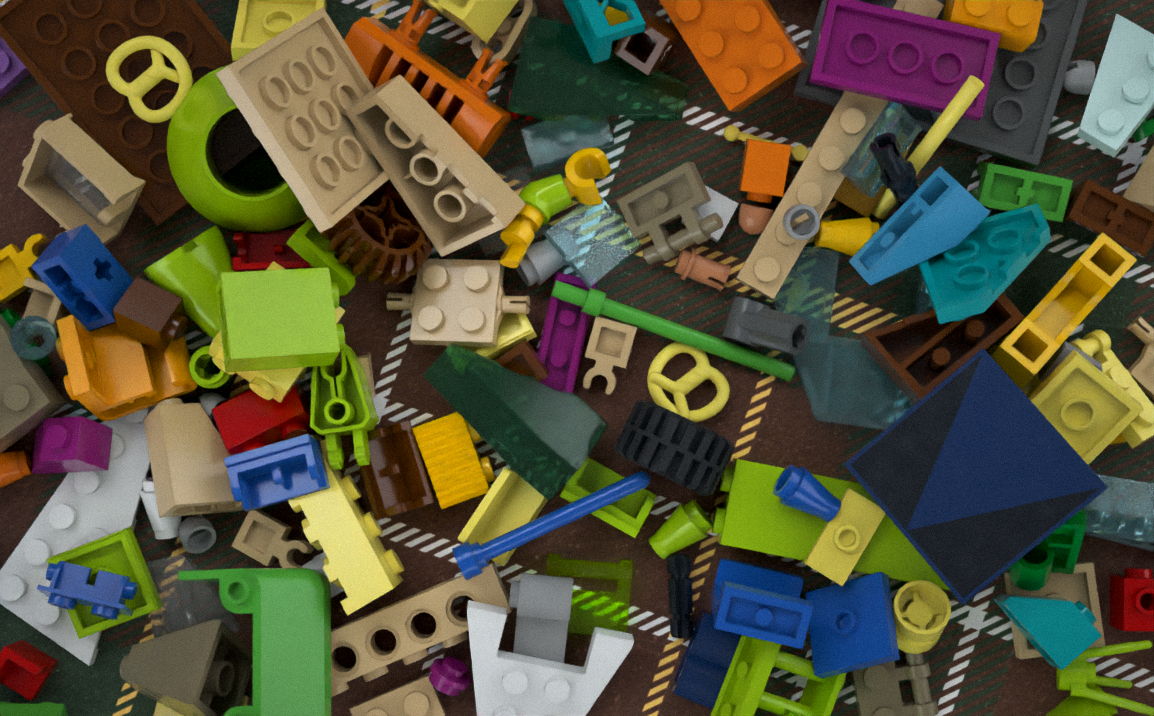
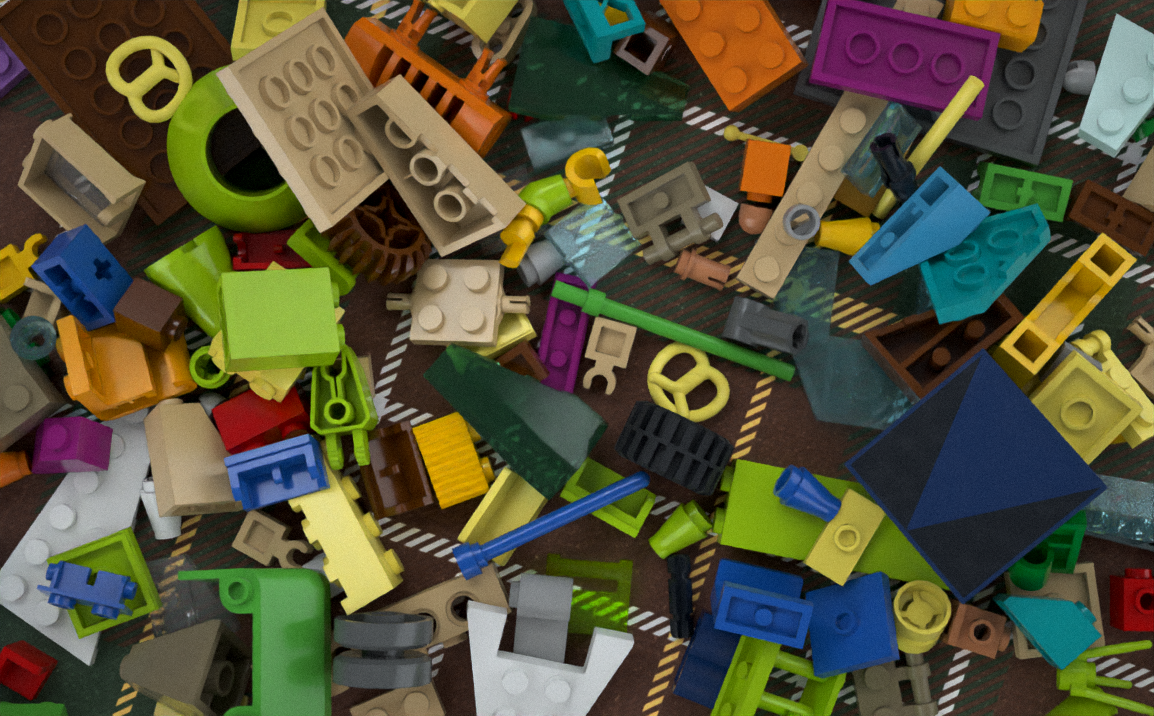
light grey hinge [179,515,216,554] -> none
magenta plate [429,657,471,696] -> none
none -> dark grey wheel [333,611,433,689]
none -> nougat brick [939,598,1011,659]

